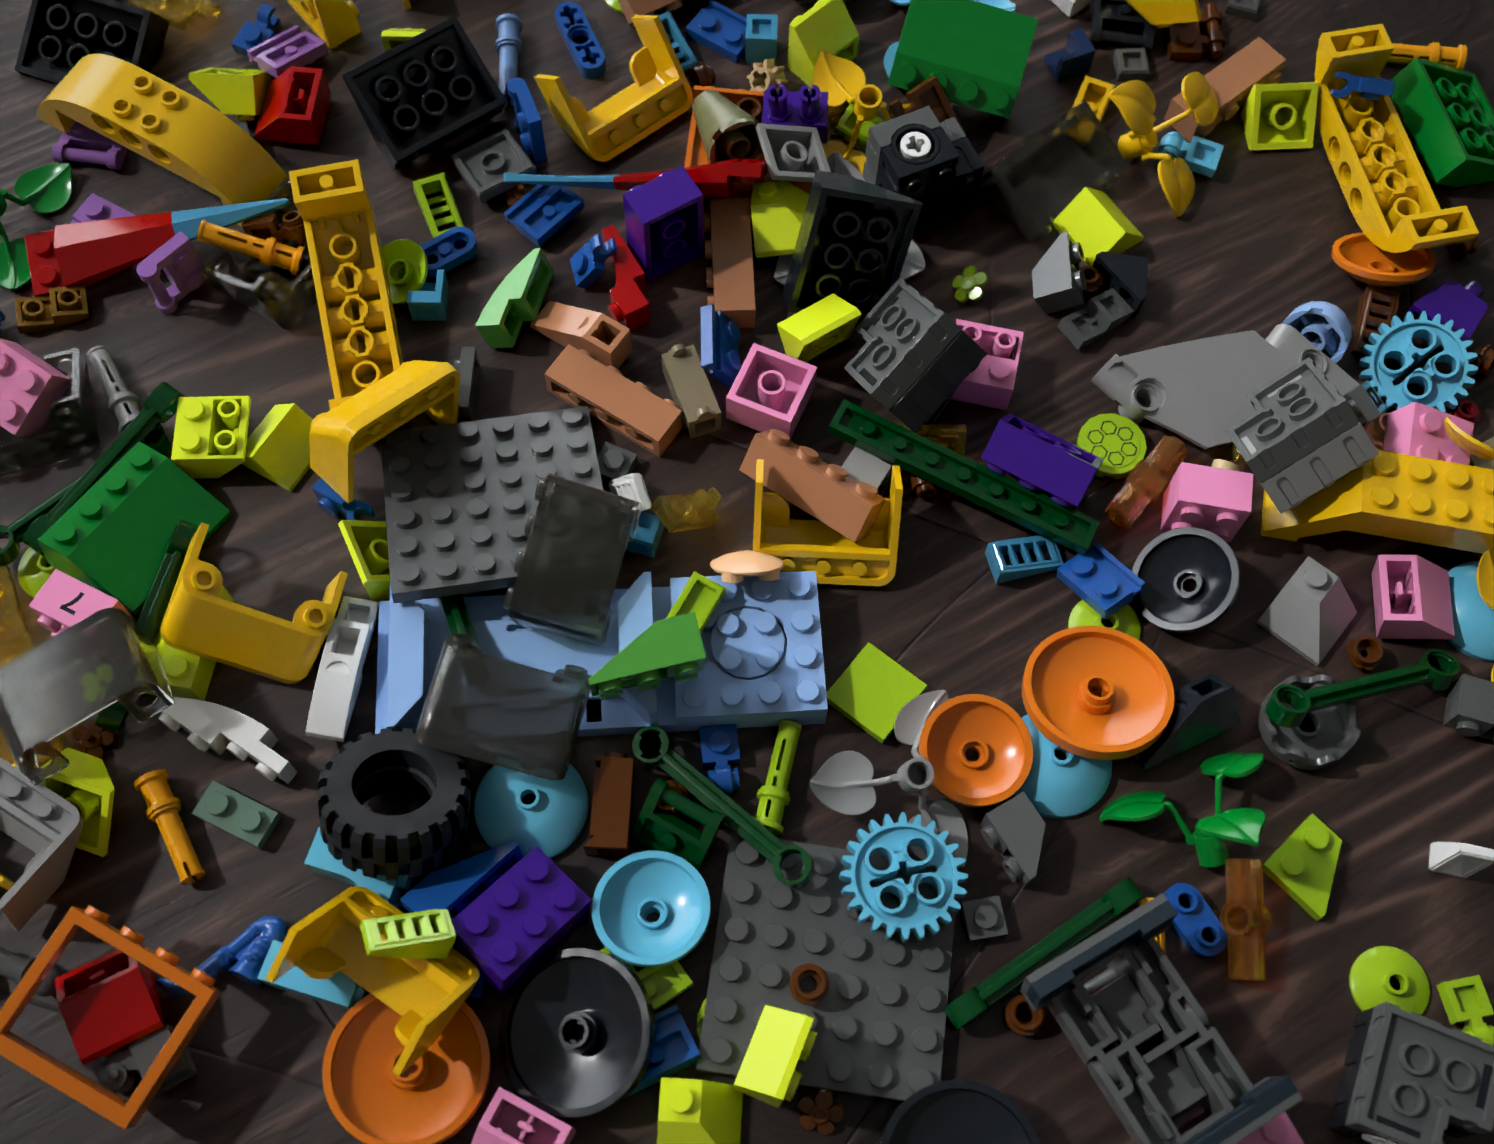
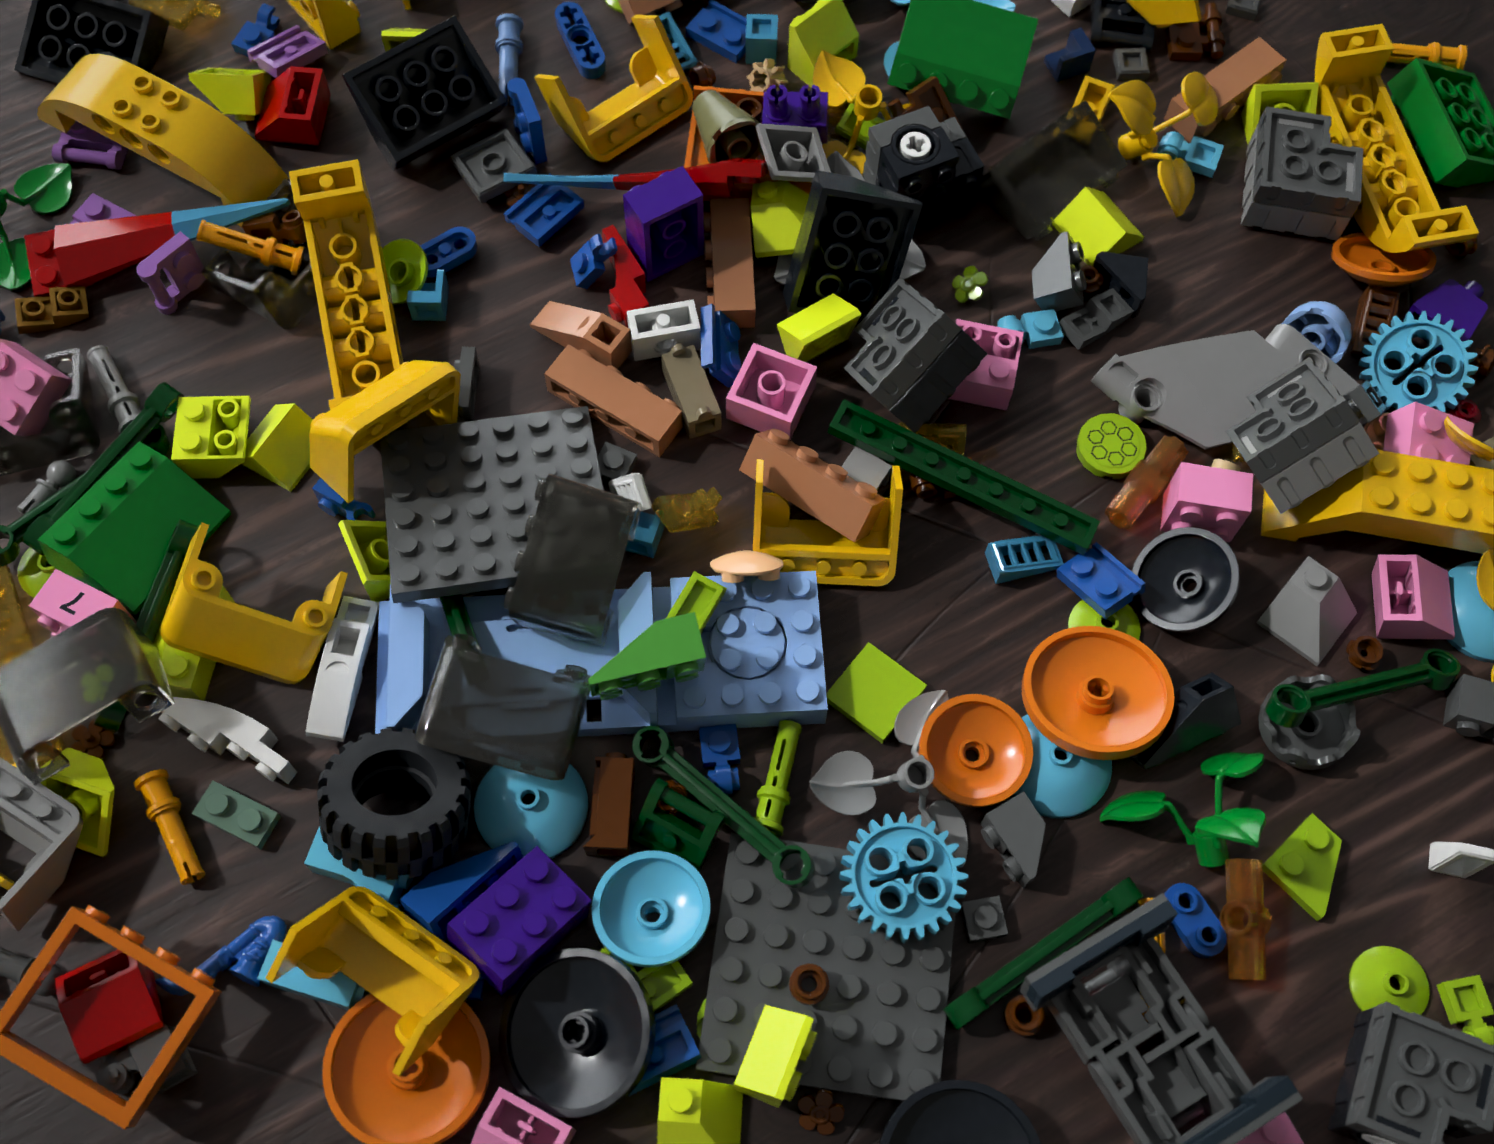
lime slope [360,909,456,959] -> none
lime slope [413,173,464,238] -> none
bright green slope [475,248,554,348] -> none
dark purple brick [981,413,1104,507] -> none
blue plate [1330,71,1395,100] -> none
none -> light grey pin [17,460,76,515]
none -> white brick [626,299,701,361]
none -> medium azure plate [997,309,1064,349]
none -> dark grey piece [1241,106,1363,240]

